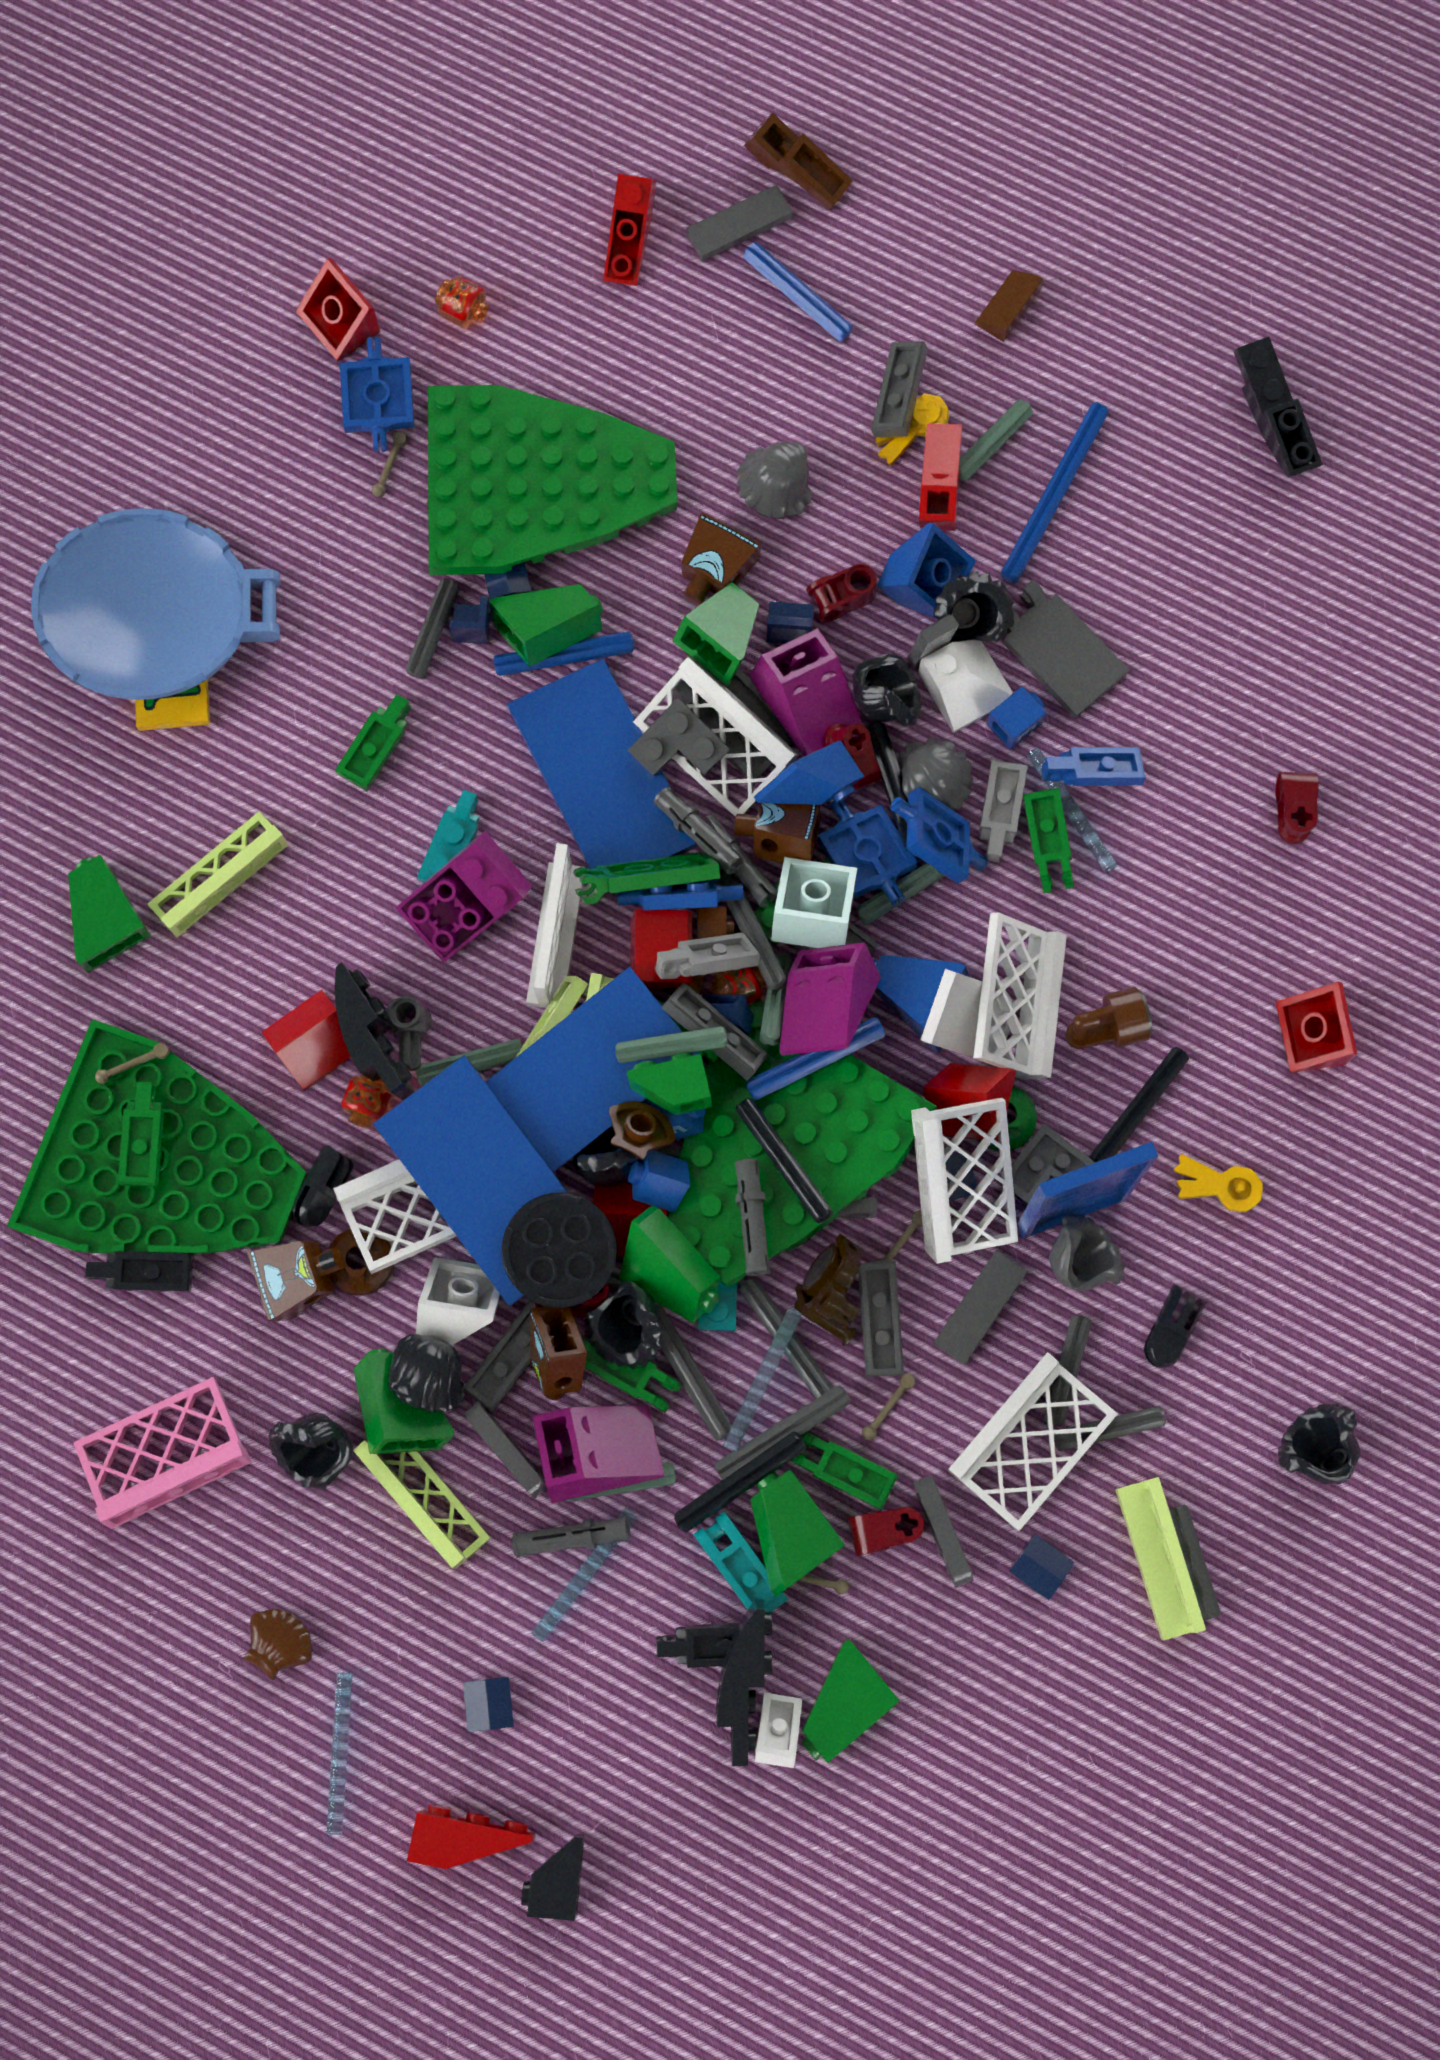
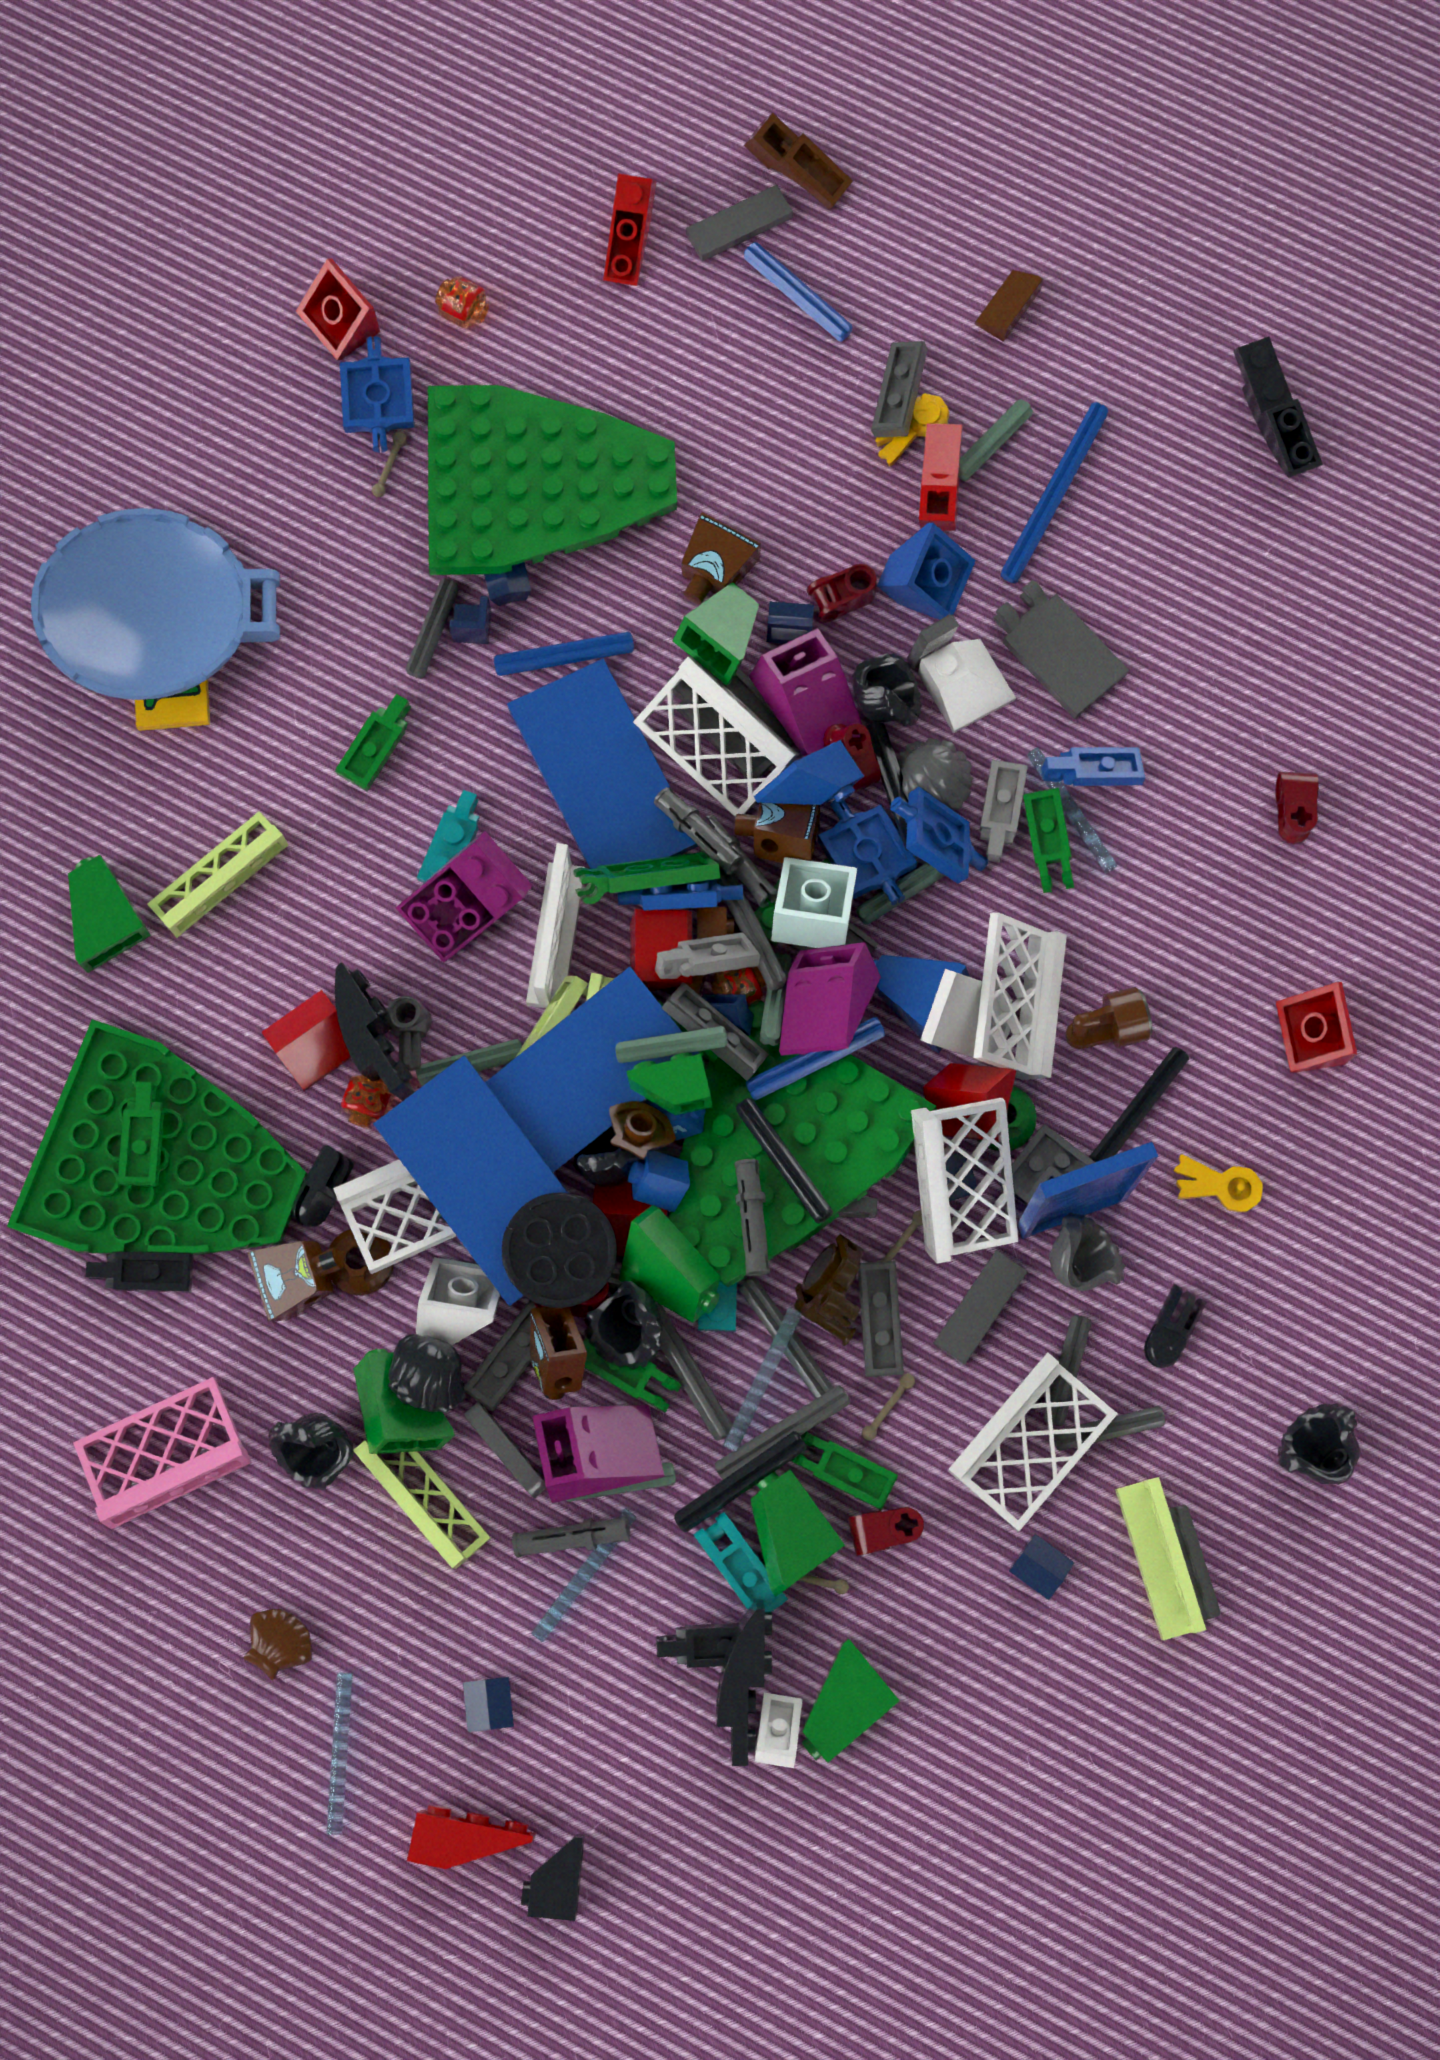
dark tan hinge [95,1043,169,1084] -> none
green slope [489,584,603,667] -> none
dark grey plate [628,698,731,776] -> none
dark grey hair [737,441,812,519] -> none
dark grey beam [912,1475,973,1588] -> none
black hair [934,571,1015,644] -> none
blue brick [986,686,1046,750] -> none

